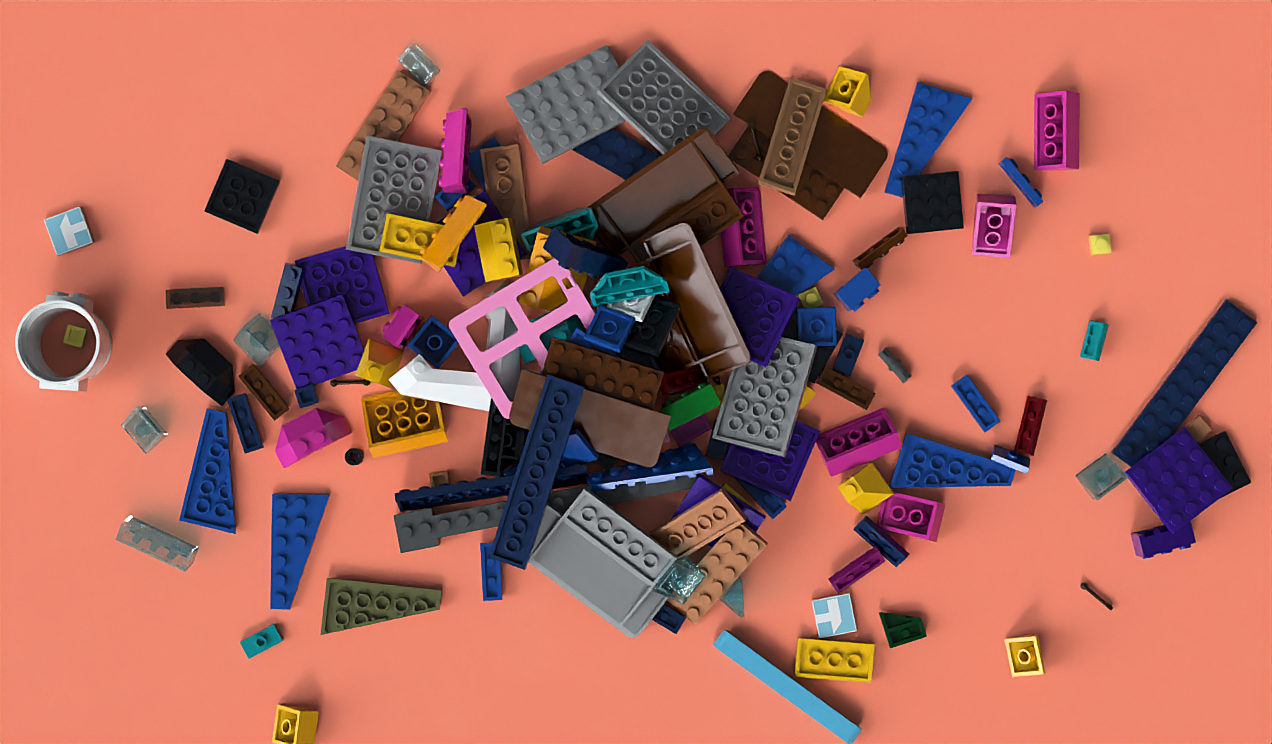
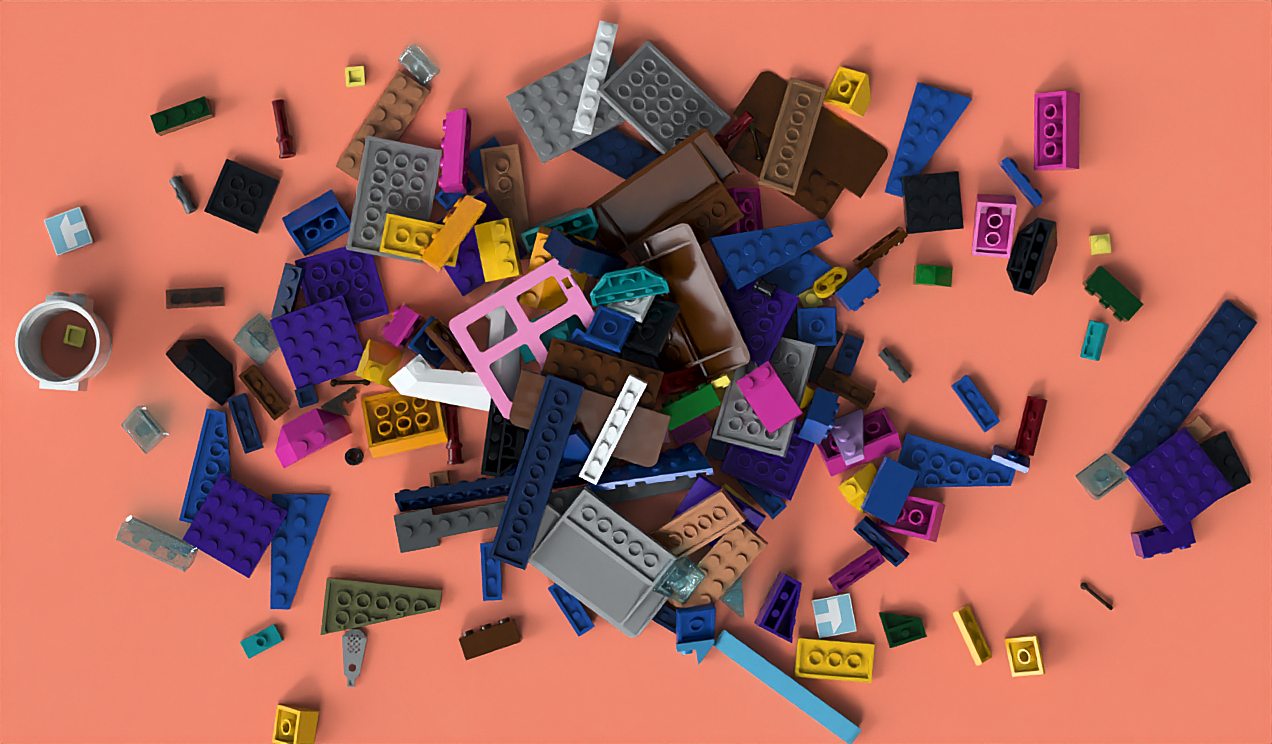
none -> dark green brick [150,96,214,136]
none -> dark grey pin [169,175,198,214]
none -> dark purple plate [182,473,289,578]
none -> dark red pin [272,99,296,159]
none -> blue slope [282,189,351,256]
none -> clear smoke slope [321,386,360,416]
none -> light grey piece [342,628,367,687]
none -> light yellow plate [345,66,366,88]
none -> reddish brown plate [424,318,472,374]
none -> dark red pin [445,406,464,465]
none -> reddish brown brick [459,617,522,660]
none -> blue plate [548,583,595,637]
none -> white plate [572,20,618,135]
none -> white plate [579,374,648,485]
none -> blue tile [676,603,716,643]
none -> dark azure slope [676,638,715,665]
none -> blue wing [709,219,833,290]
none -> light yellow plate [711,370,735,389]
none -> dark red pin [715,110,755,149]
none -> dark pink slope [736,361,803,434]
none -> black bush [753,277,778,301]
none -> dark purple wedge [754,572,802,643]
none -> blue brick [798,387,840,445]
none -> yellow plate [813,267,848,298]
none -> lavender wing [830,408,865,466]
none -> blue tile [860,456,918,525]
none -> green slope [913,264,953,287]
none -> yellow plate [953,604,992,666]
none -> black wedge [1006,217,1058,296]
none -> dark green brick [1082,266,1143,322]

